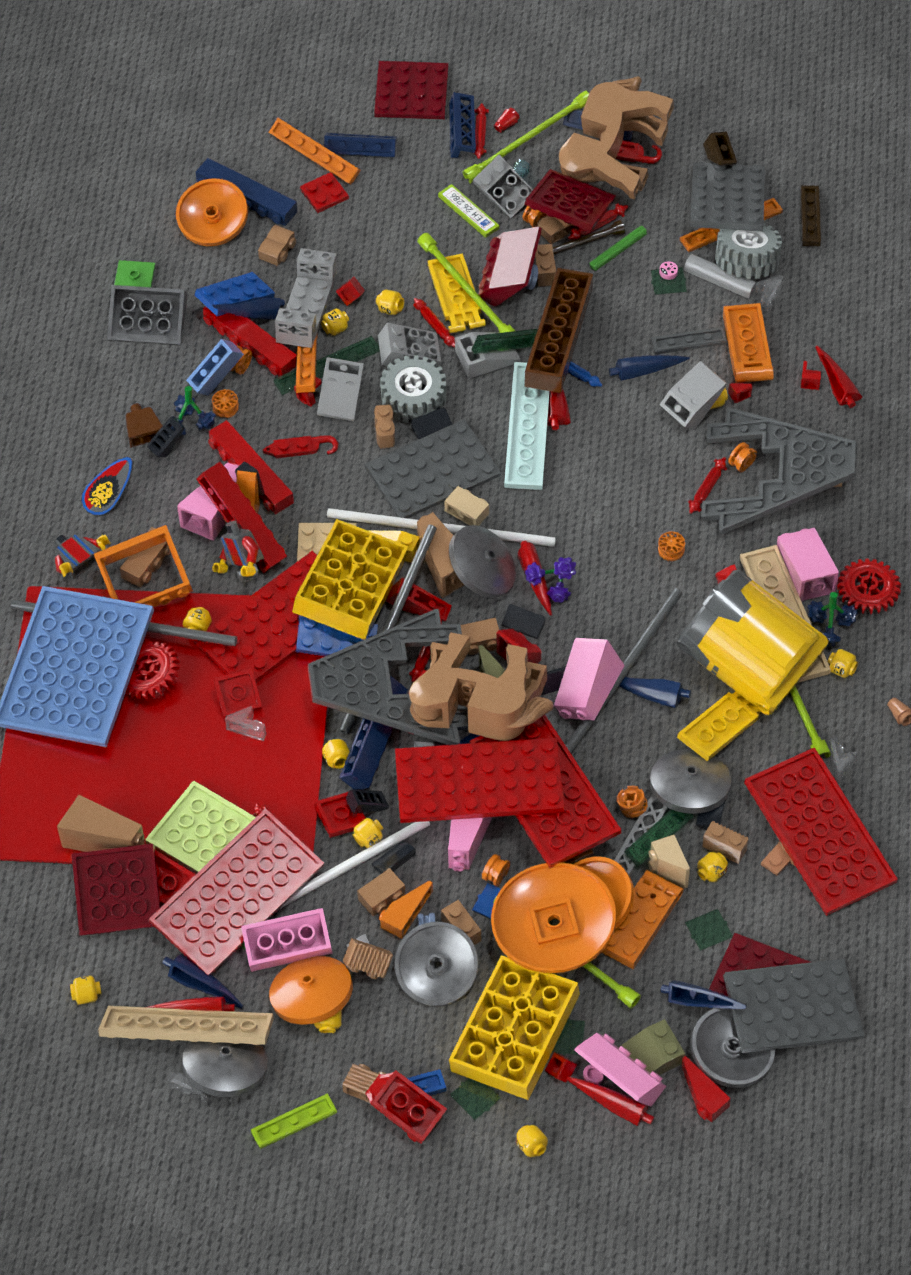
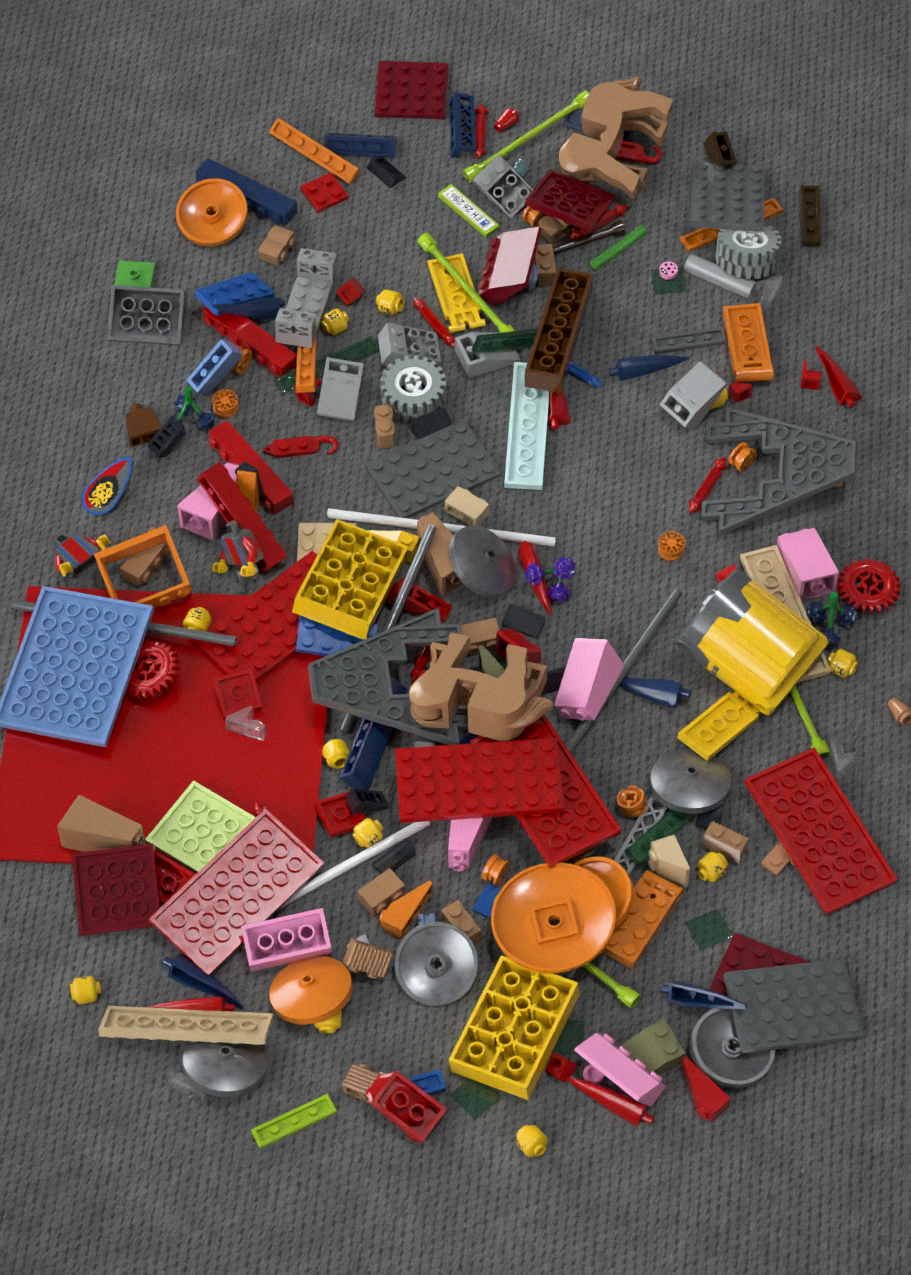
none -> black slope [367,157,406,189]

